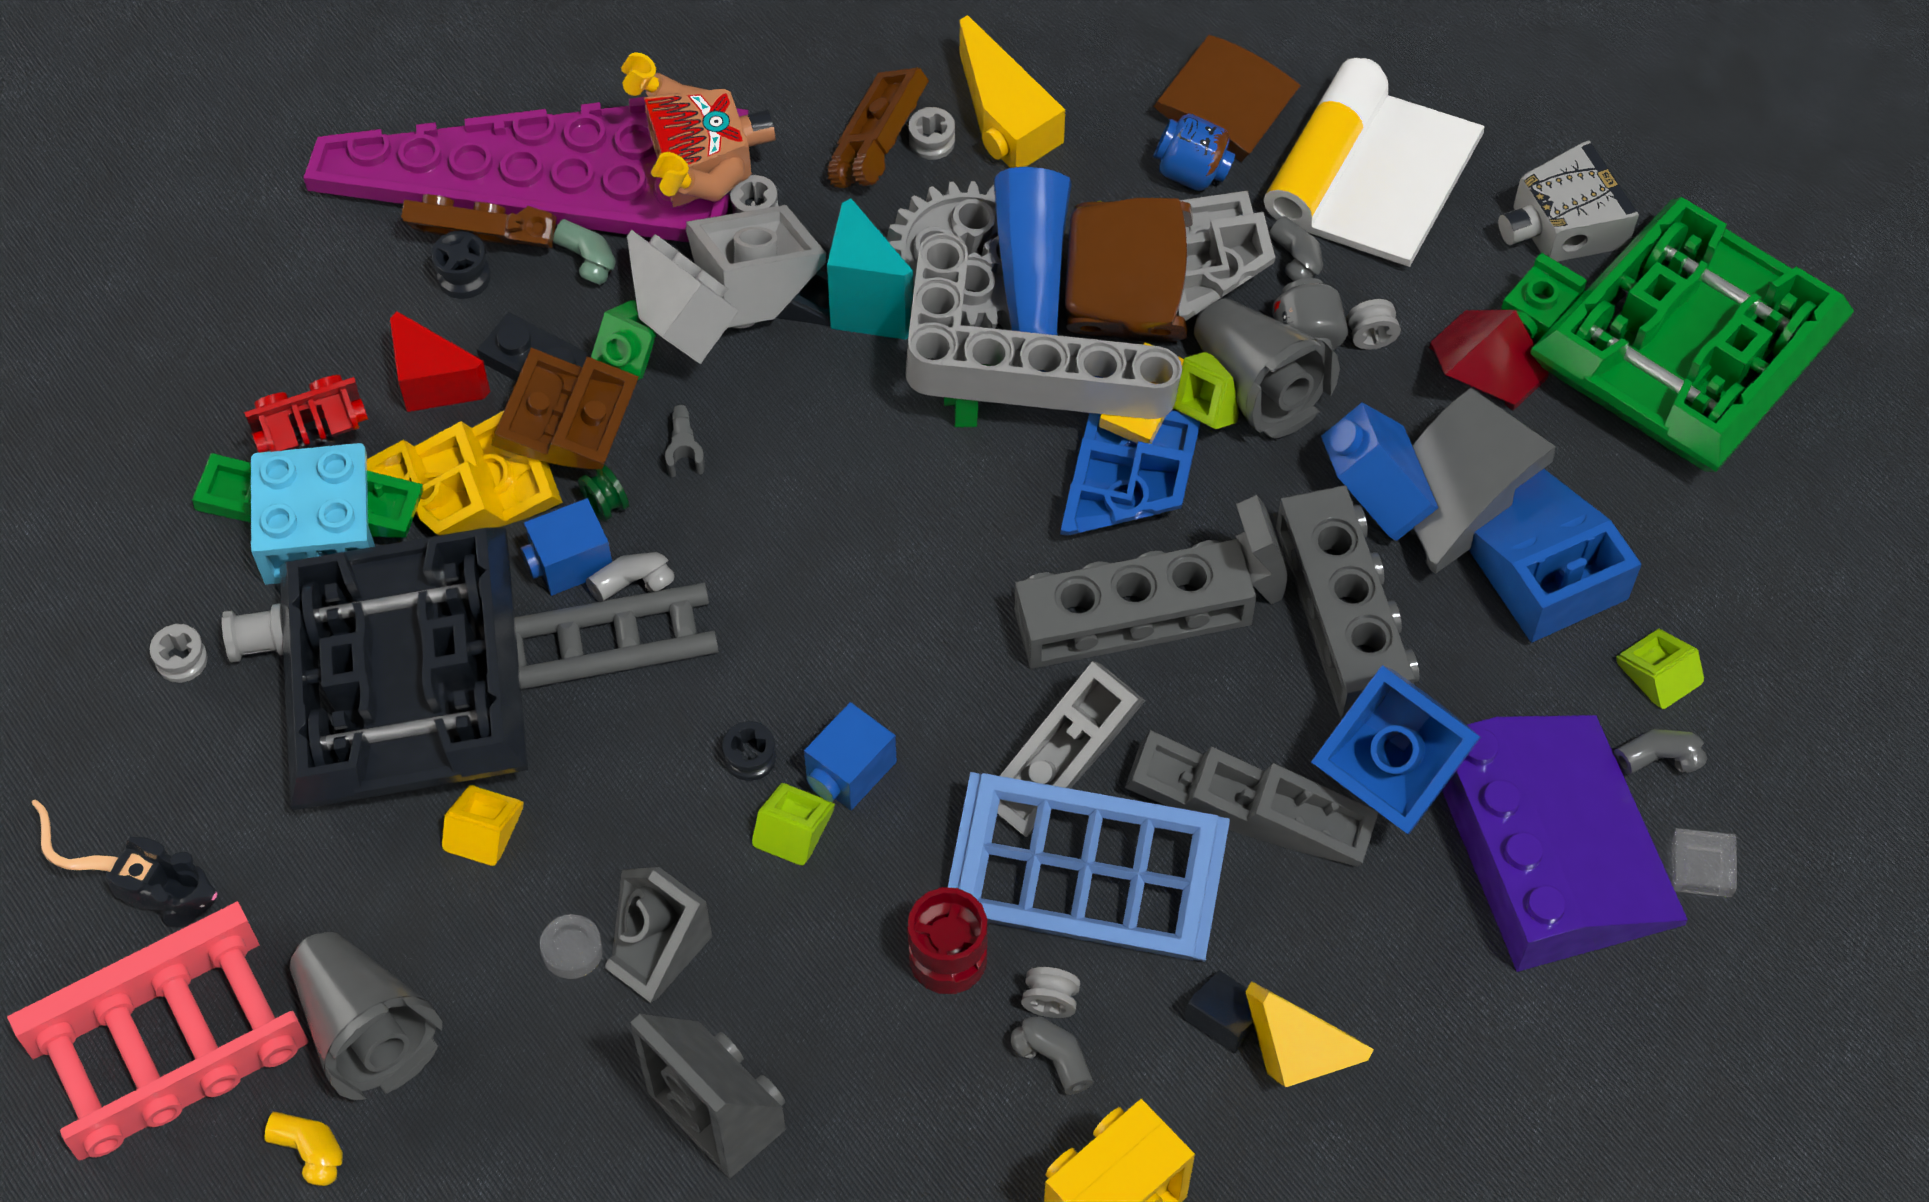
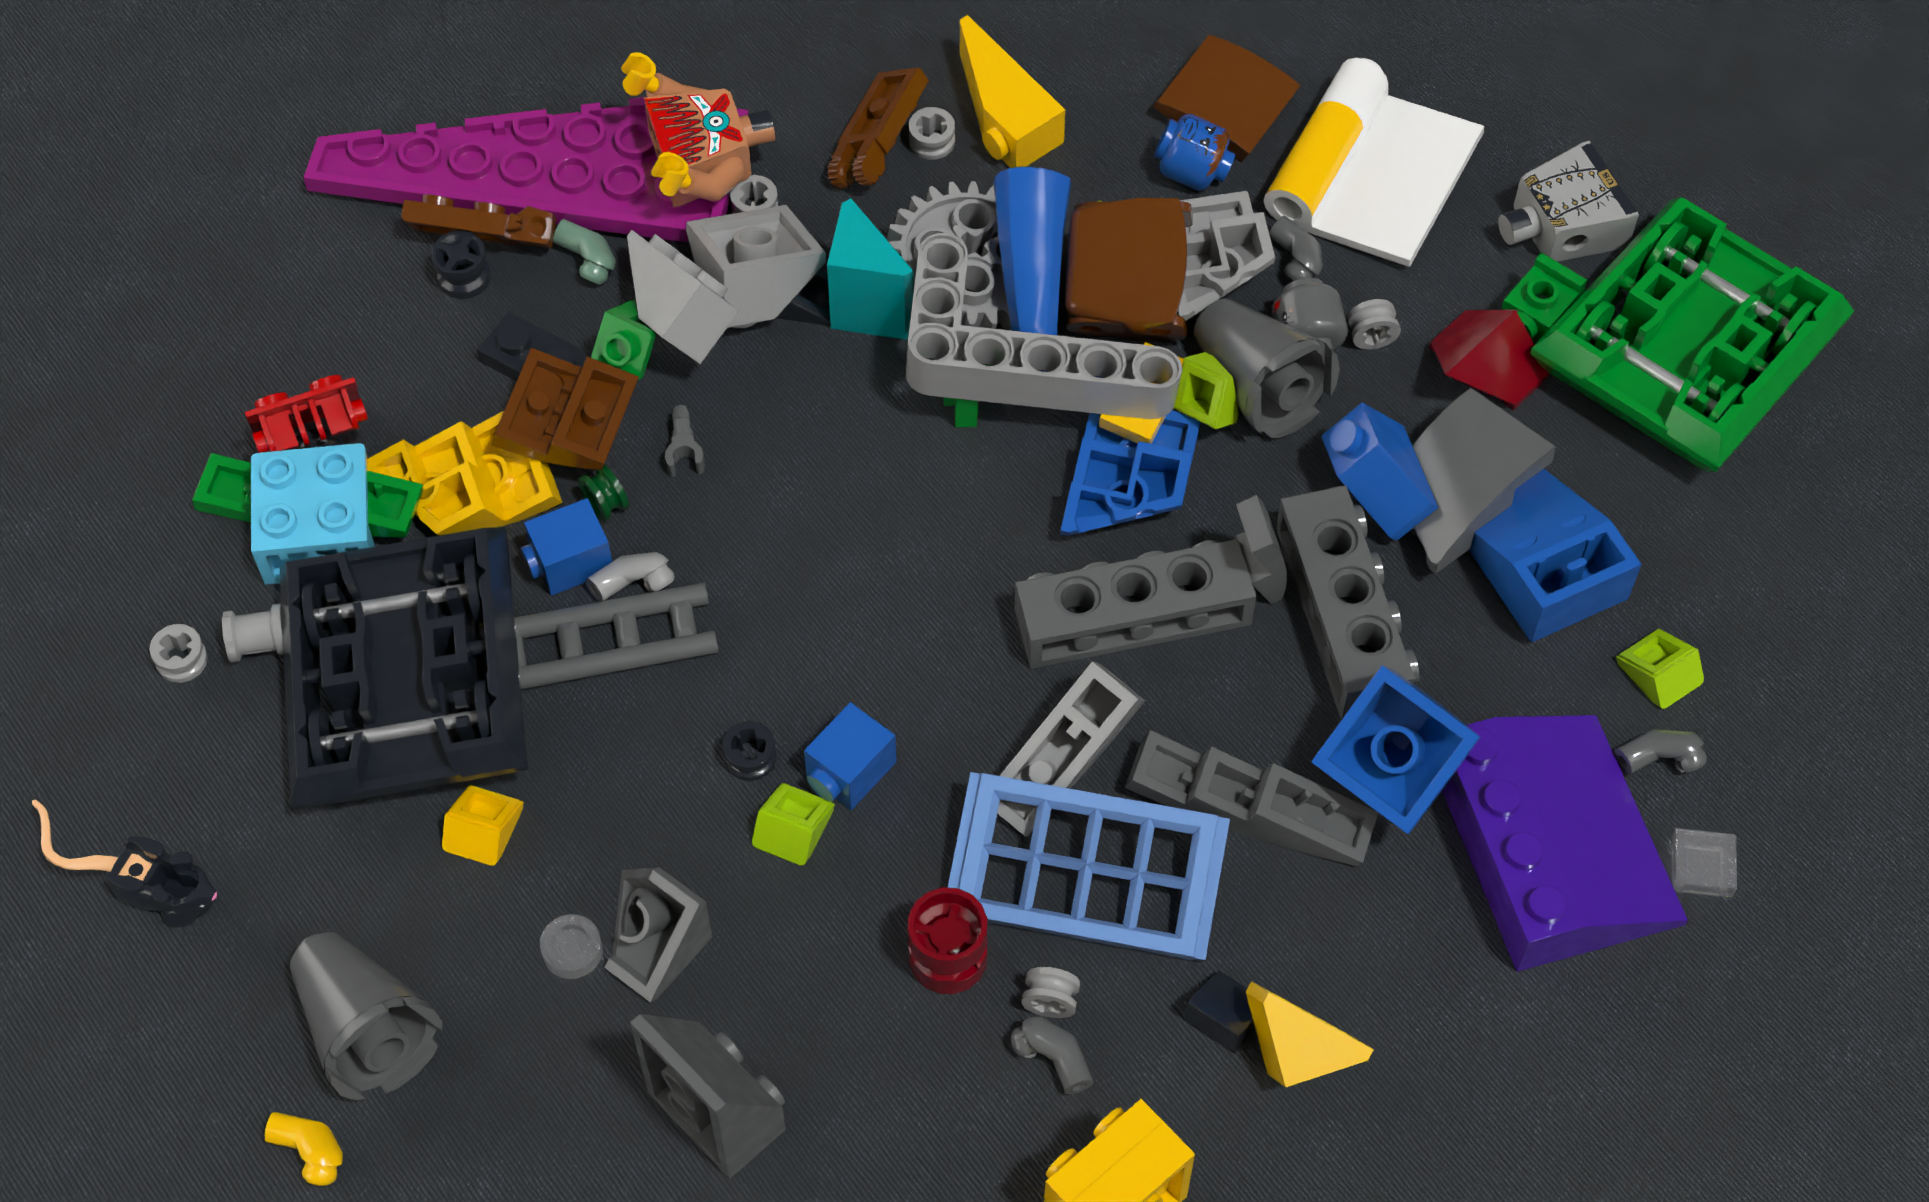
coral fence [7,901,309,1160] -> none
red slope [390,311,491,412] -> none

